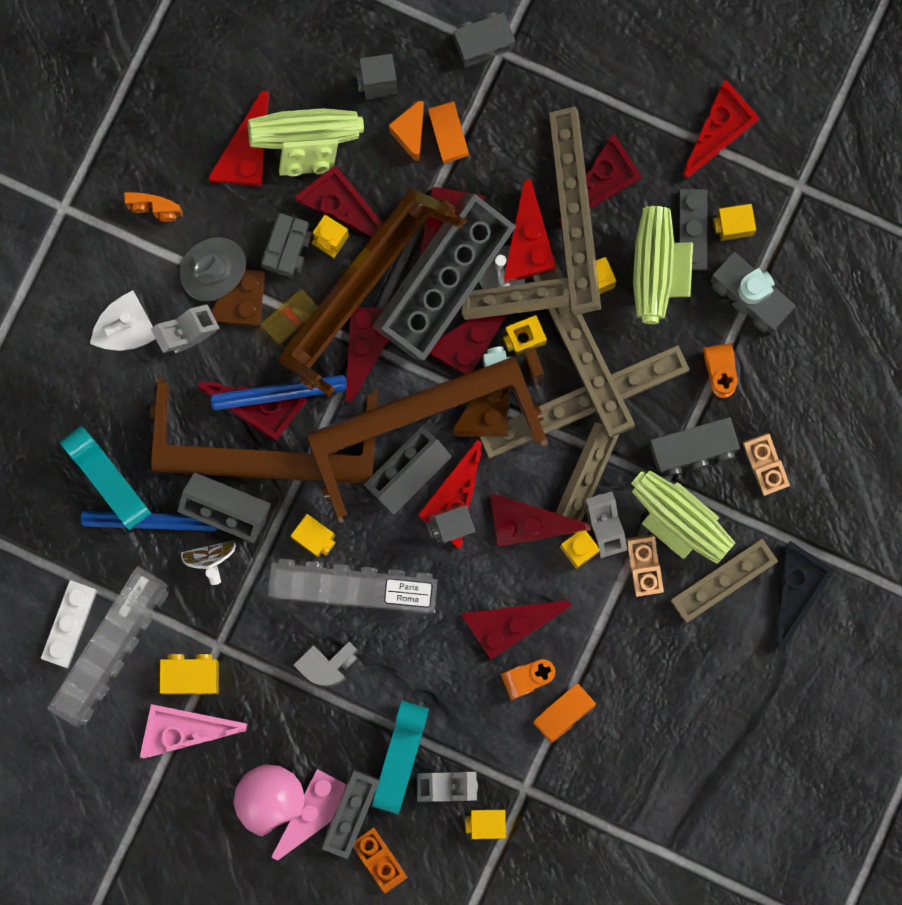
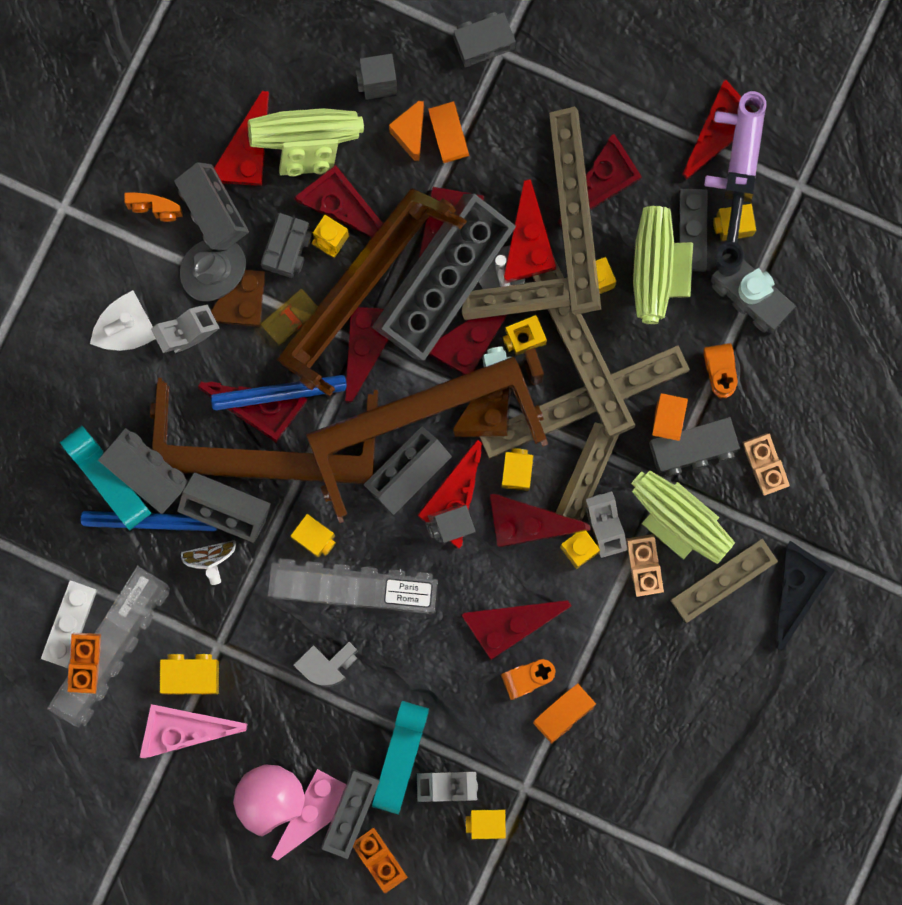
none -> orange slope [67,632,101,694]
none -> dark grey brick [98,428,189,514]
none -> dark grey brick [174,162,249,250]
none -> yellow brick [502,449,533,491]
none -> orange slope [652,393,688,441]
none -> piece [704,91,766,276]

